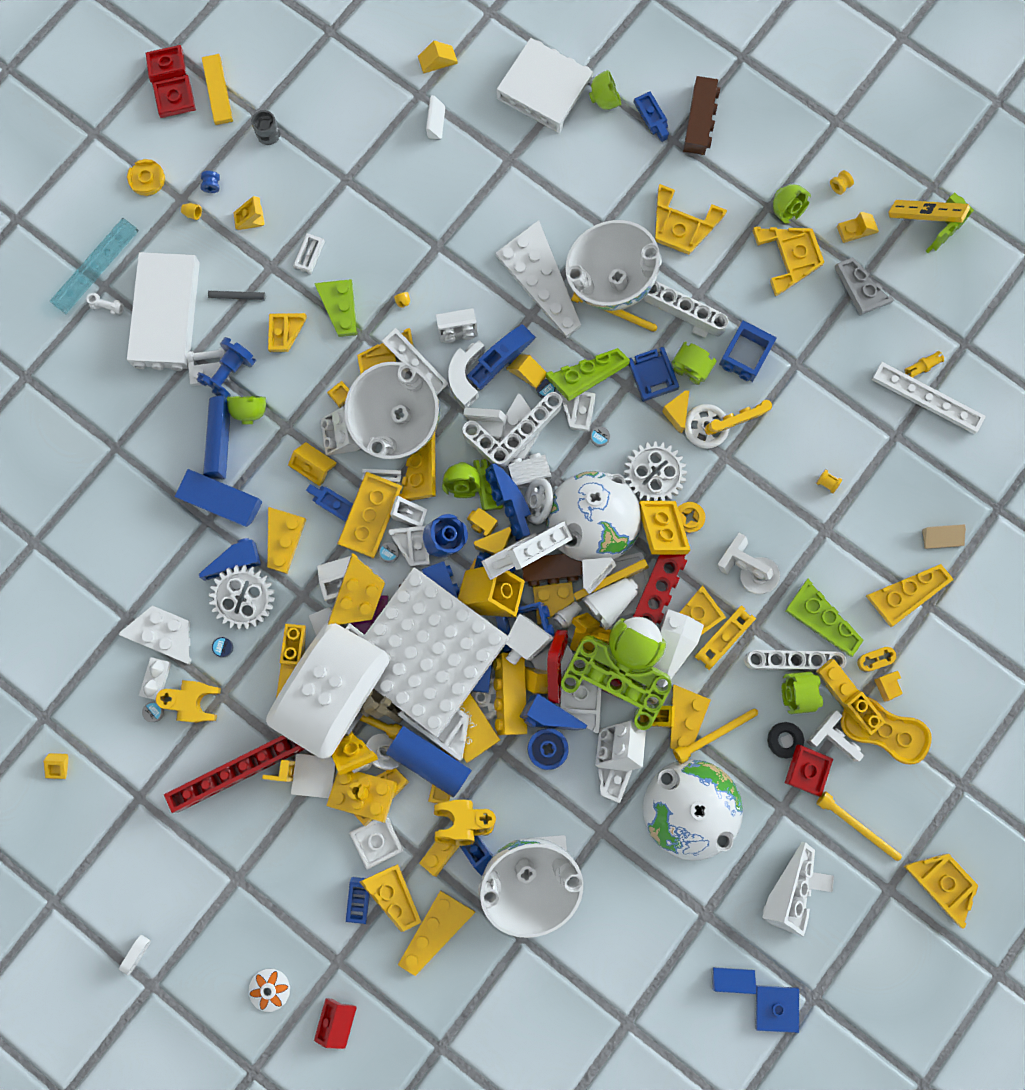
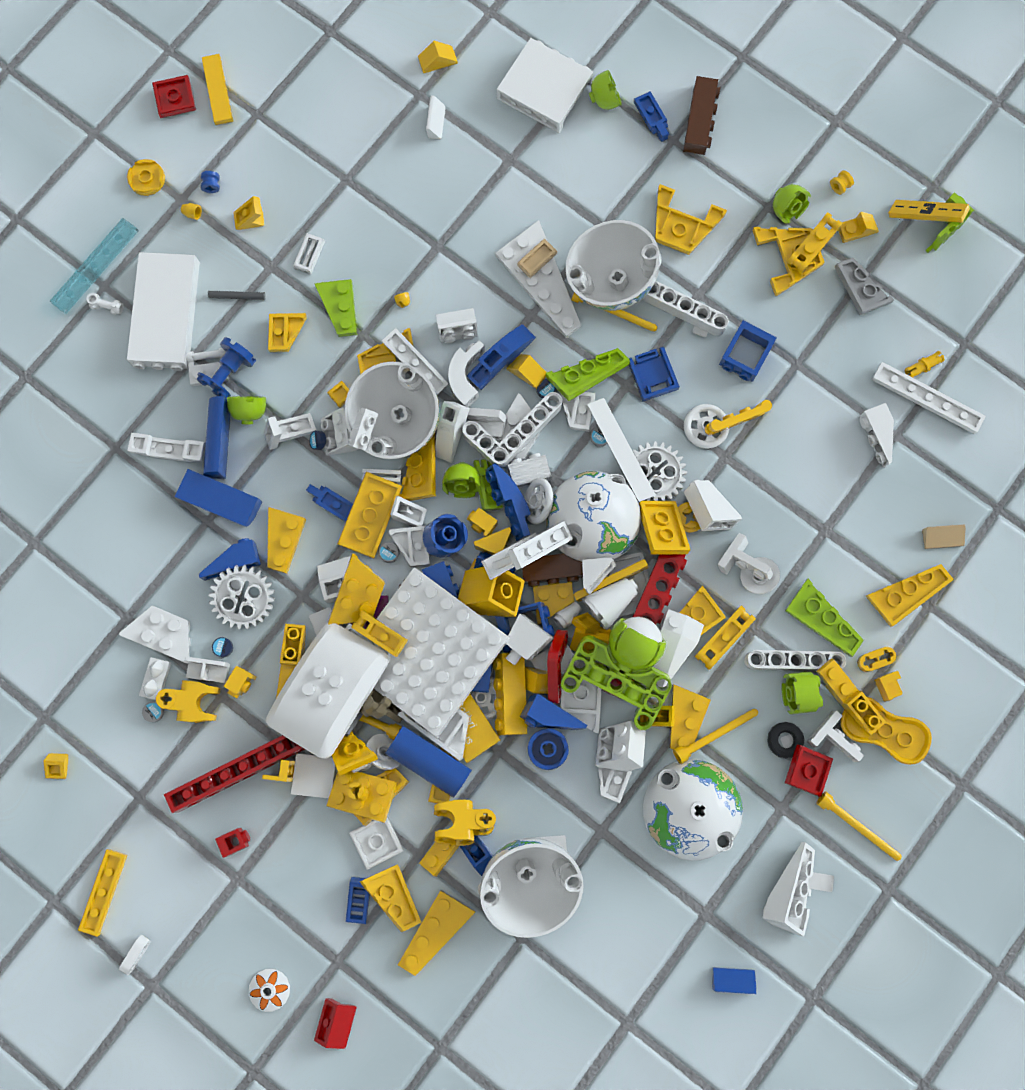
red plate [145,45,187,83] -> none
dark grey wheel [251,110,280,145] -> none
yellow panel [288,442,337,486] -> none
yellow slope [662,390,689,433] -> none
lime brick [671,342,717,385] -> none
blue plate [756,985,799,1033] -> none
yellow bush [816,469,842,493] -> none
yellow wing [904,853,978,929] -> none
none -> yellow tile [78,849,127,937]
none -> white slope [127,433,205,462]
none -> white panel [185,657,230,683]
none -> red brick [215,827,250,858]
none -> yellow brick [223,666,257,698]
none -> white bracket [264,413,316,450]
none -> dark blue tile [309,430,326,450]
none -> white hinge [348,407,378,451]
none -> yellow plate [351,610,408,657]
none -> white slope [435,401,470,463]
none -> tan tile [517,239,557,278]
none -> white sticker [587,398,656,502]
none -> white slope [684,480,742,531]
none -> yellow plate [787,212,843,274]
none -> white slope [859,403,894,468]

